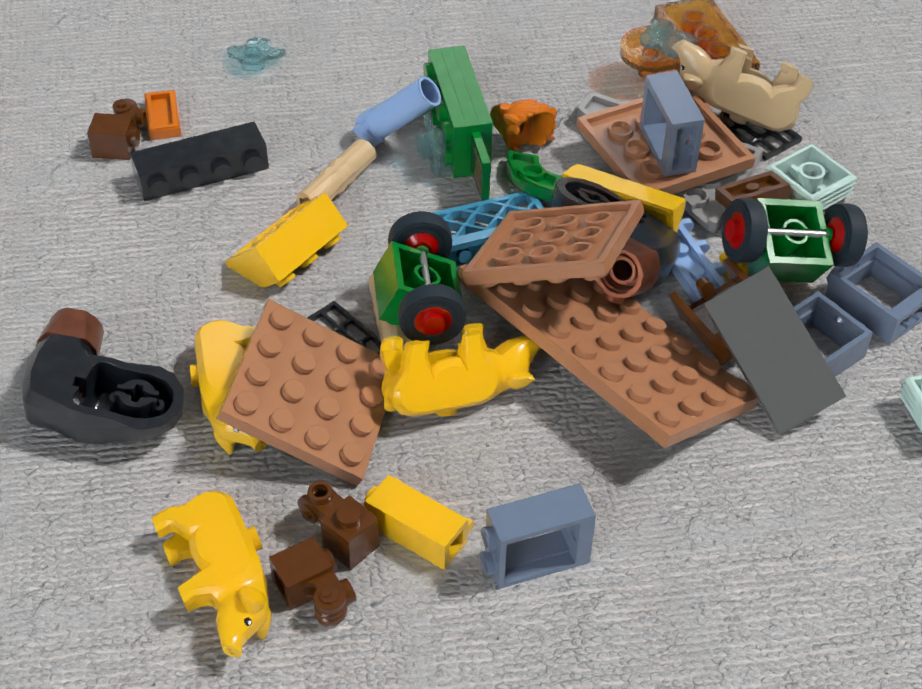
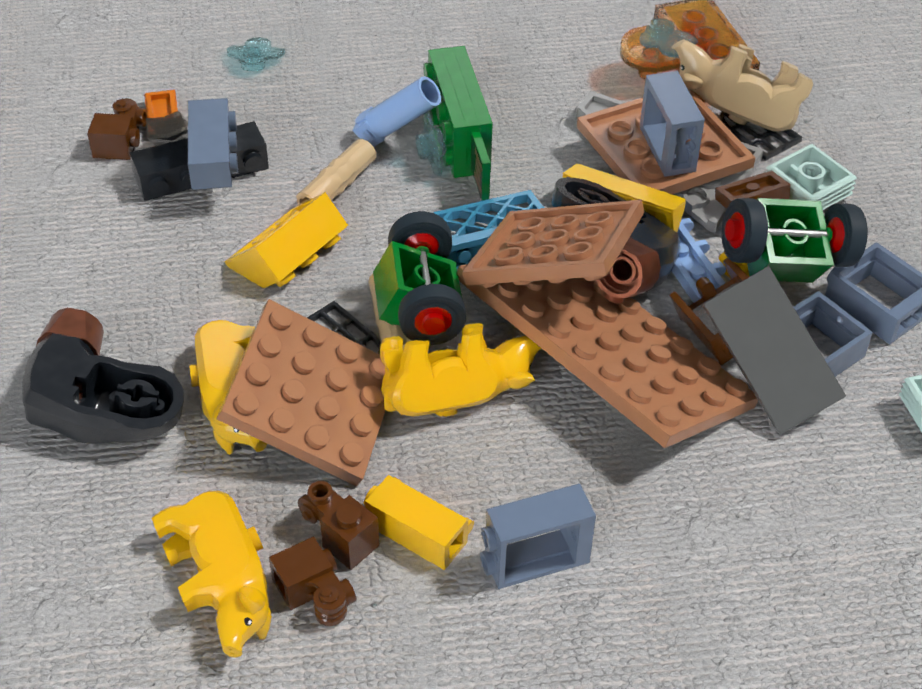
orange hair [490,99,558,151] -> none
green tile [506,151,563,202] -> none
none -> clear smoke piece [146,111,188,146]
none -> sand blue brick [188,98,238,190]

